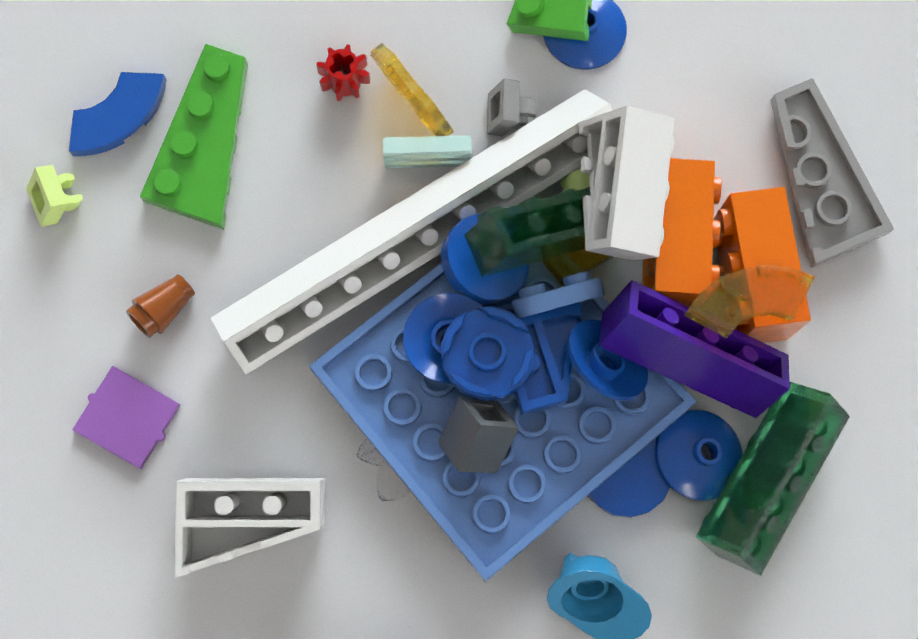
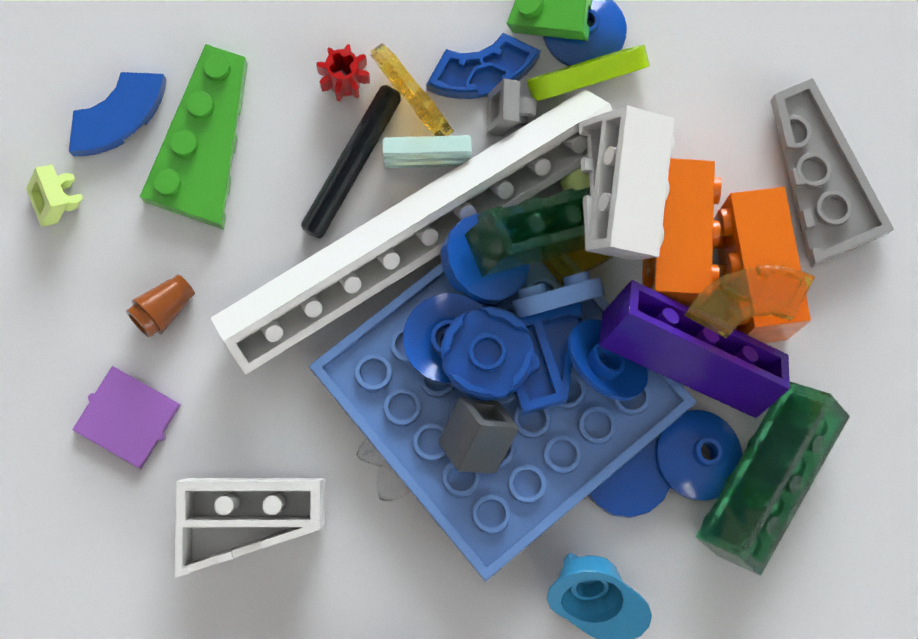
none -> black axle [301,85,401,239]
none -> blue tile [426,33,541,99]
none -> lime beam [526,44,650,101]

